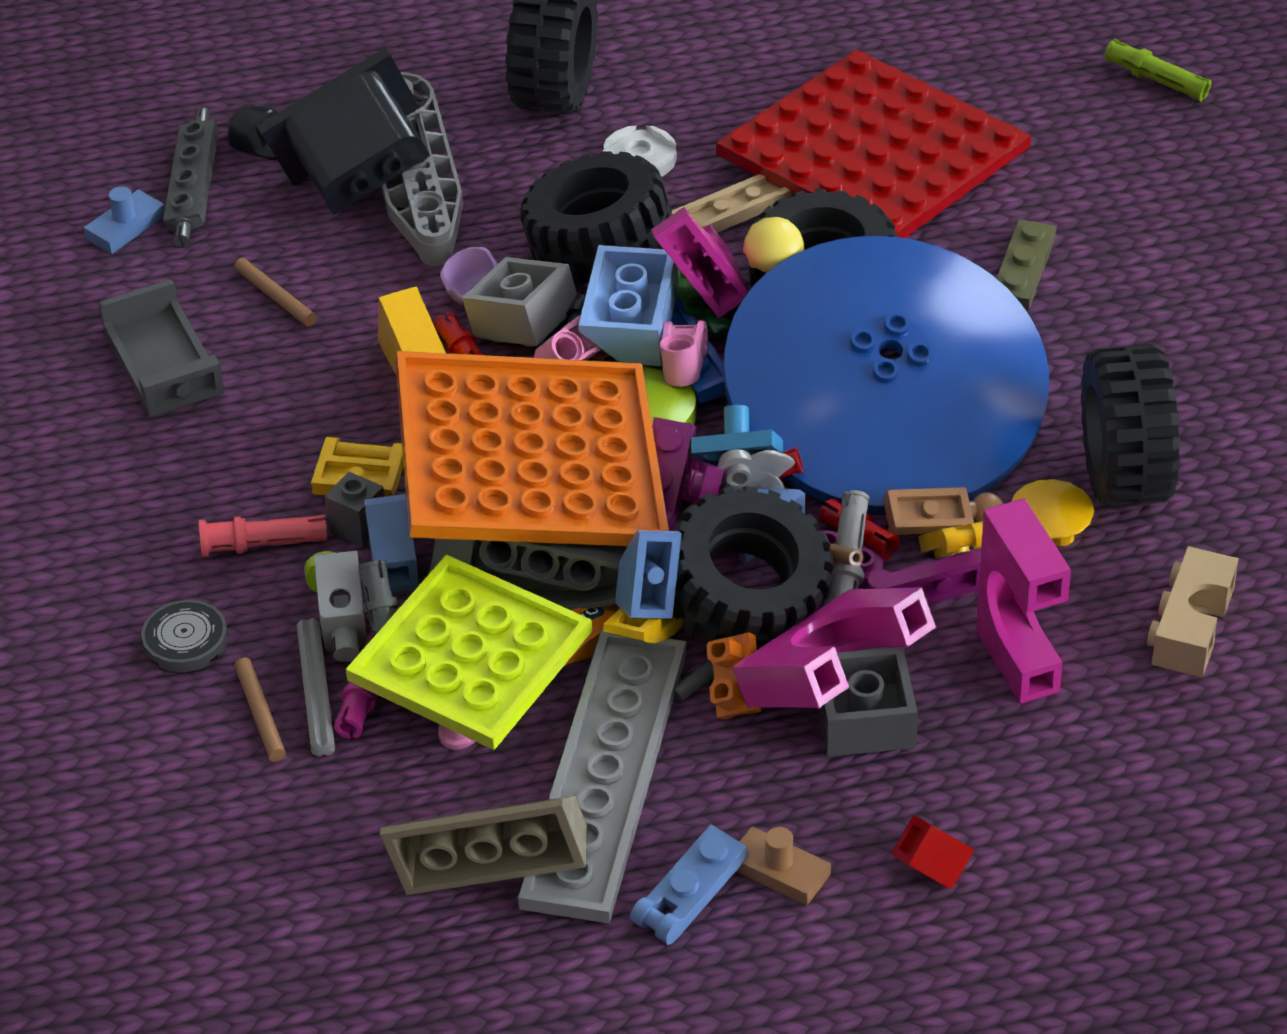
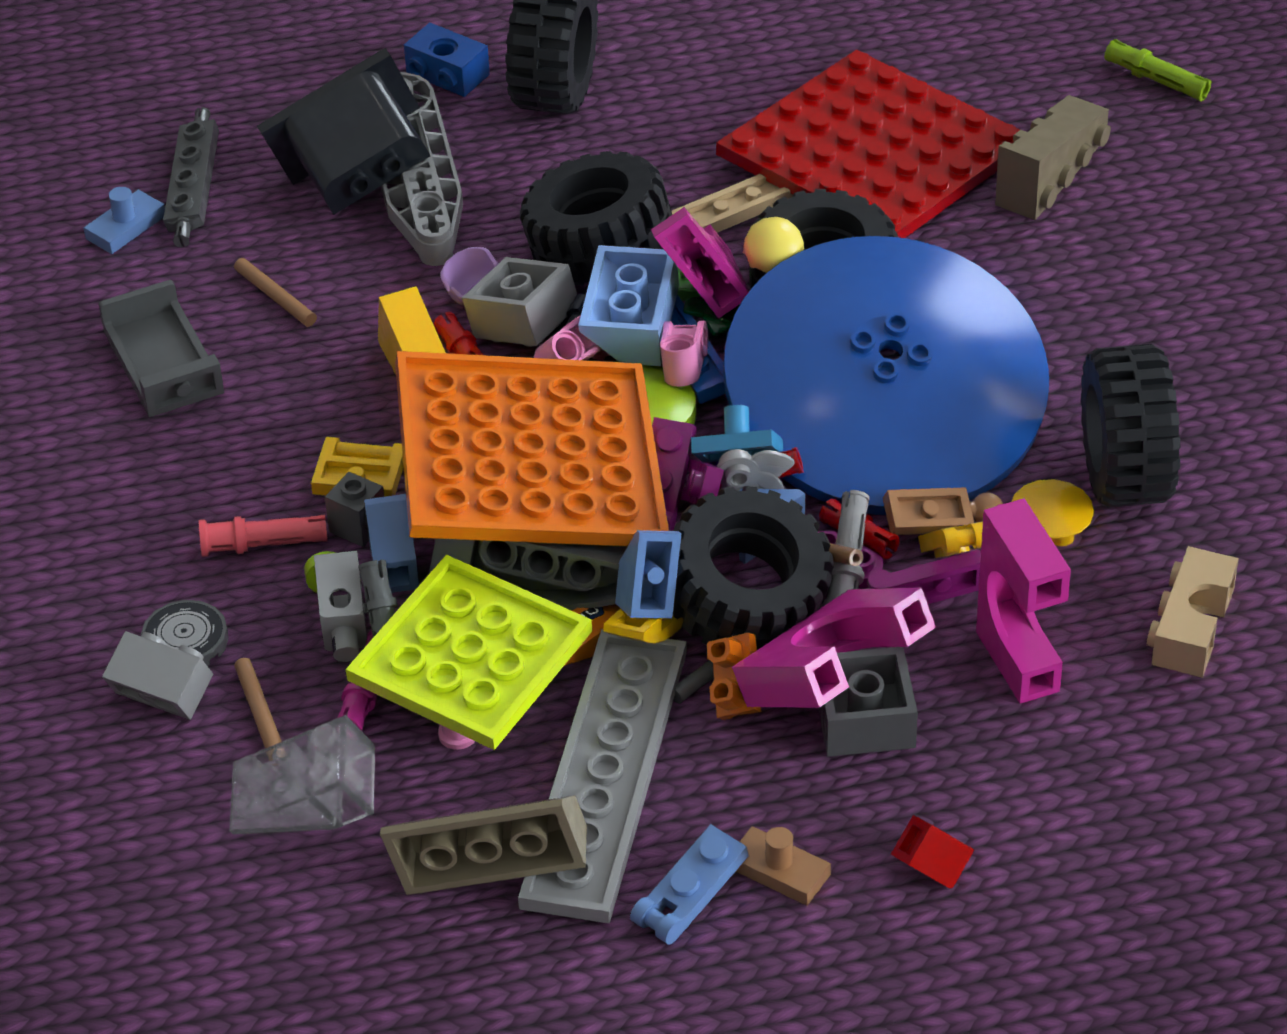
black piece [227,104,278,159] -> none
light grey axle [296,618,335,757] -> none
white tile [603,126,677,176] -> none
olive plate [996,219,1056,311] -> none
none -> light grey brick [102,631,213,720]
none -> clear slope [229,715,375,834]
none -> blue brick [404,22,490,97]
none -> dark tan wedge [995,95,1111,220]

